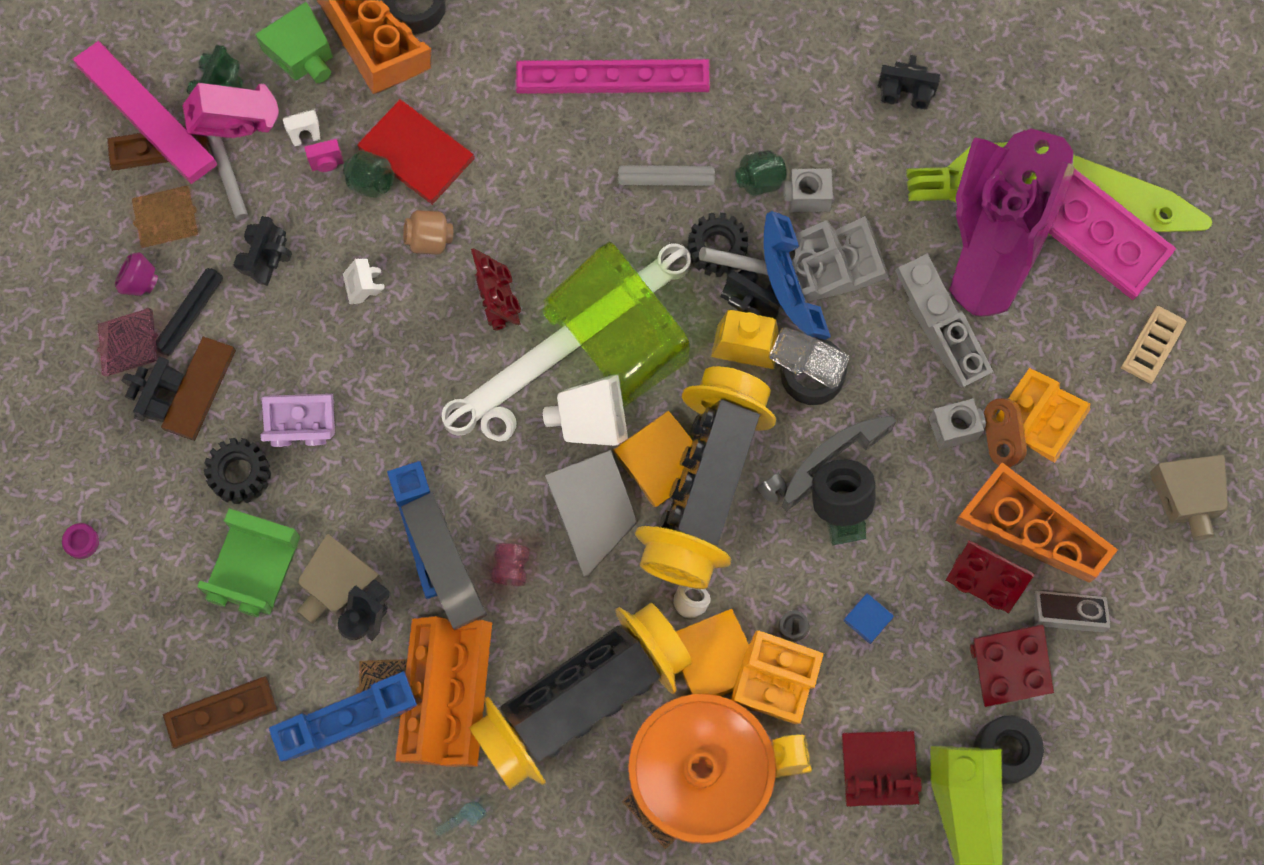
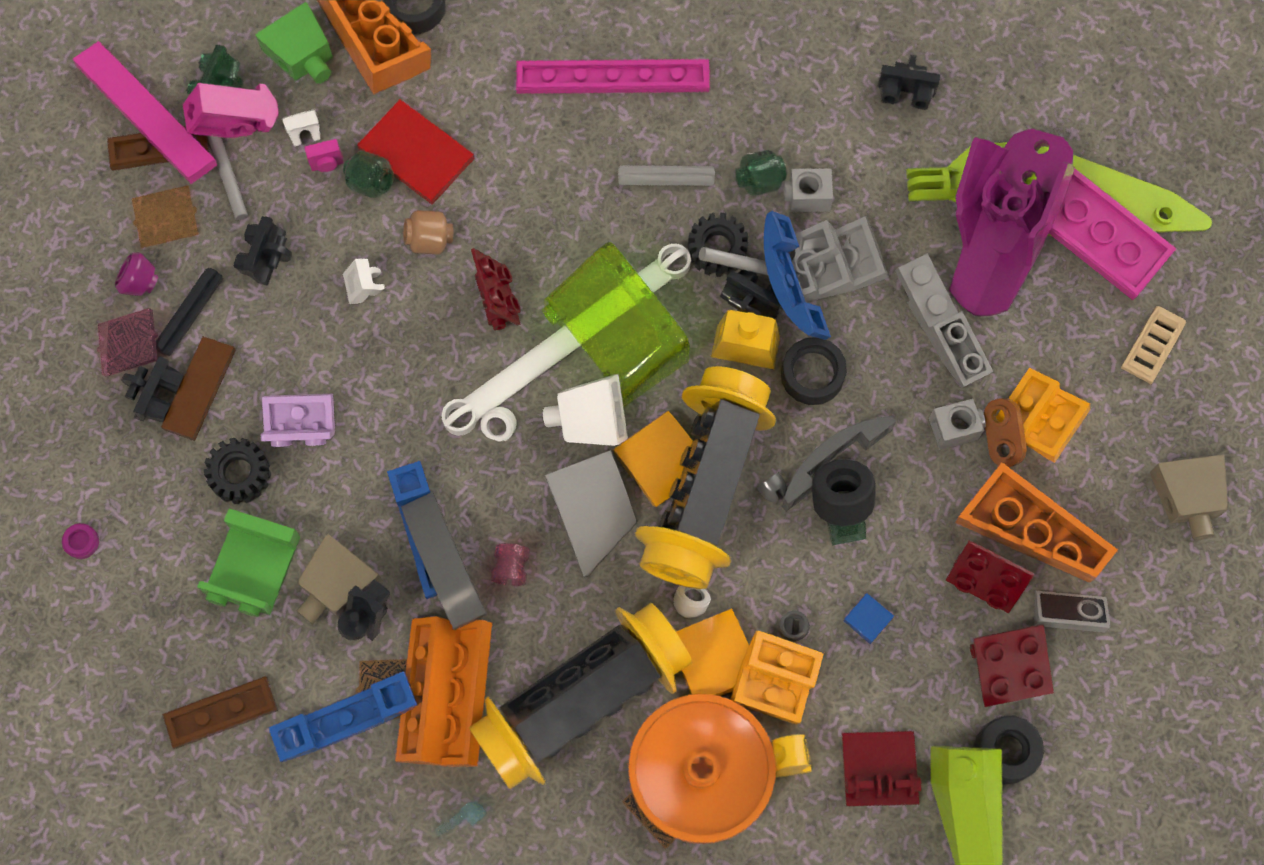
clear slope [769,327,850,389] -> none

